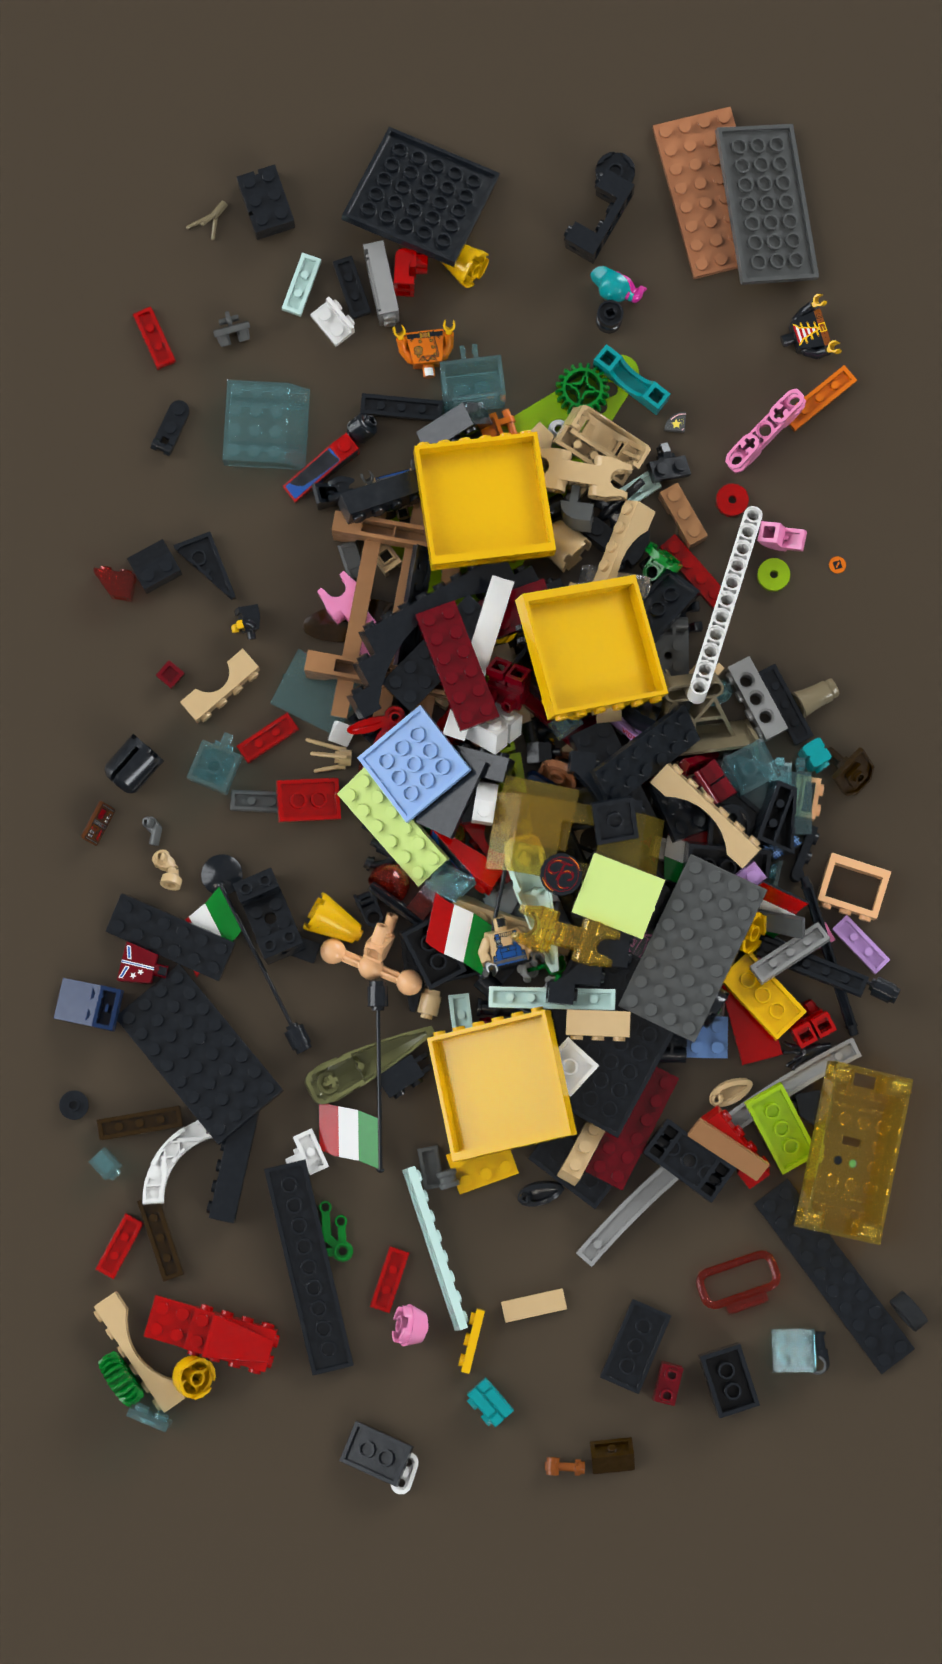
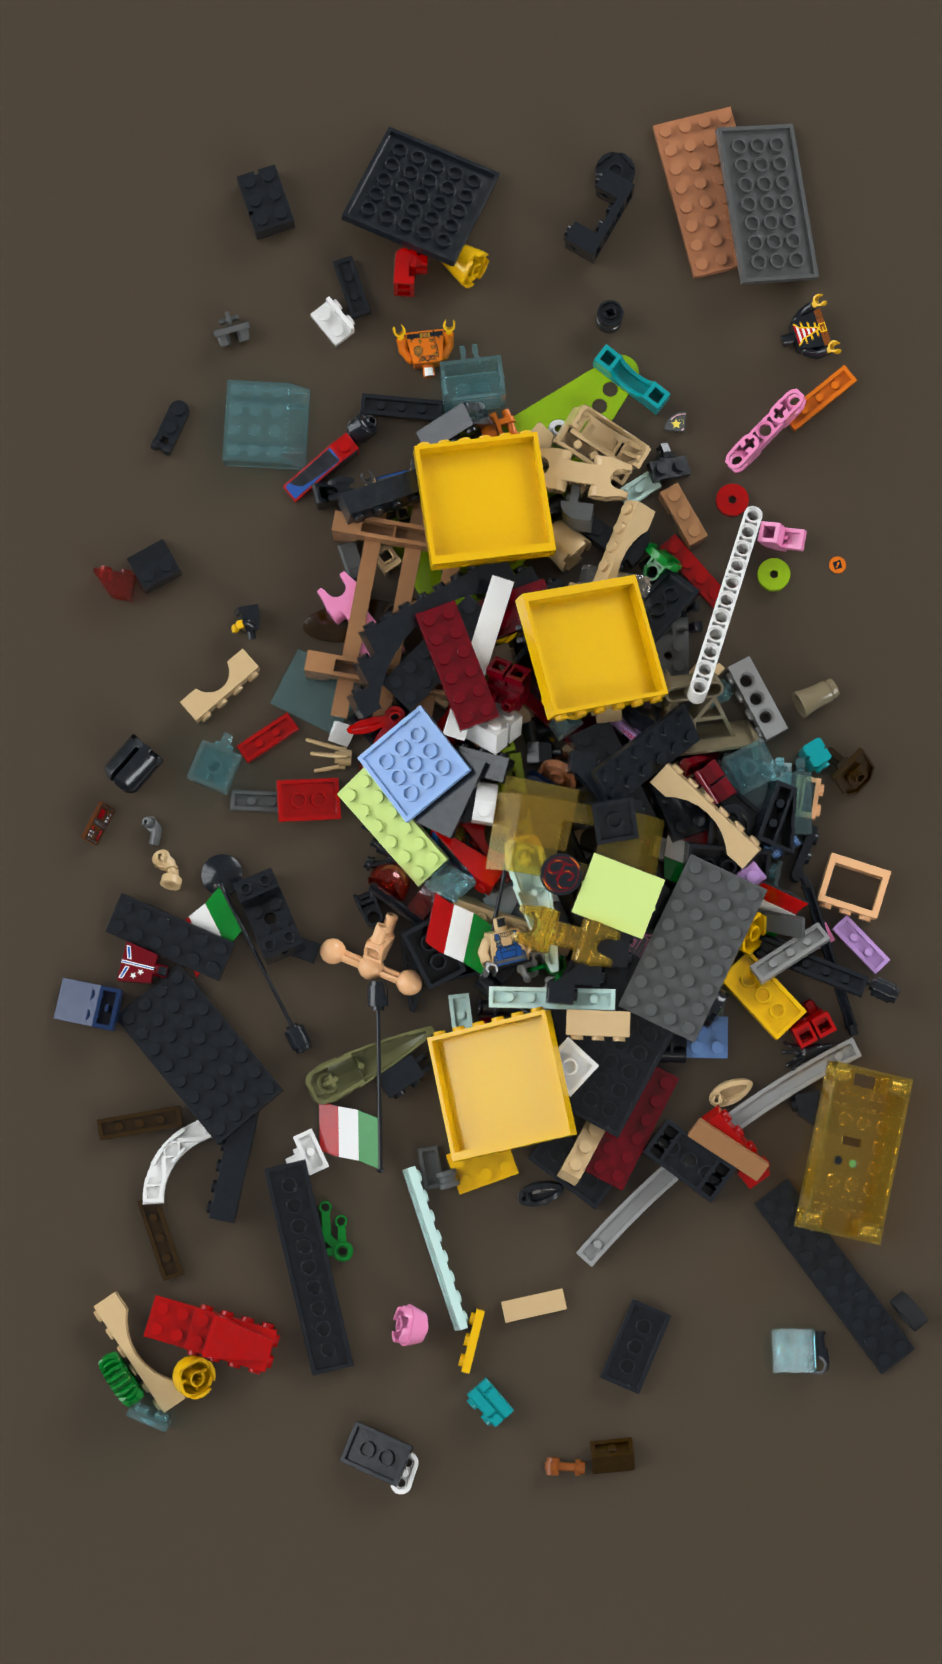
black piece [59,1090,89,1120] -> none
clear light blue brick [89,1147,123,1181] -> none
red tile [95,1213,144,1279] -> none
red tile [133,306,176,370] -> none
dark red plate [156,660,185,689] -> none
black wing [173,531,236,600] -> none
dark tan plant [186,200,228,240] -> none
light aqua plate [282,252,322,317] -> none
yellow cone [303,892,363,943] -> none
light grey door [363,240,399,327] -> none
red tile [370,1246,409,1313] -> none
black plate [393,544,431,666] -> none
tan brick [417,988,442,1020] -> none
green gear [555,362,610,414] -> none
teal hair [590,266,647,303] -> none
black piece [590,478,645,529] -> none
dark red hips [652,1361,683,1406] -> none
clear red bar [696,1250,781,1316] -> none
black brick [698,1342,760,1418] -> none
red tile [721,985,783,1065] -> none
lime plate [744,1082,819,1175] -> none
black plate [758,664,814,746] -> none

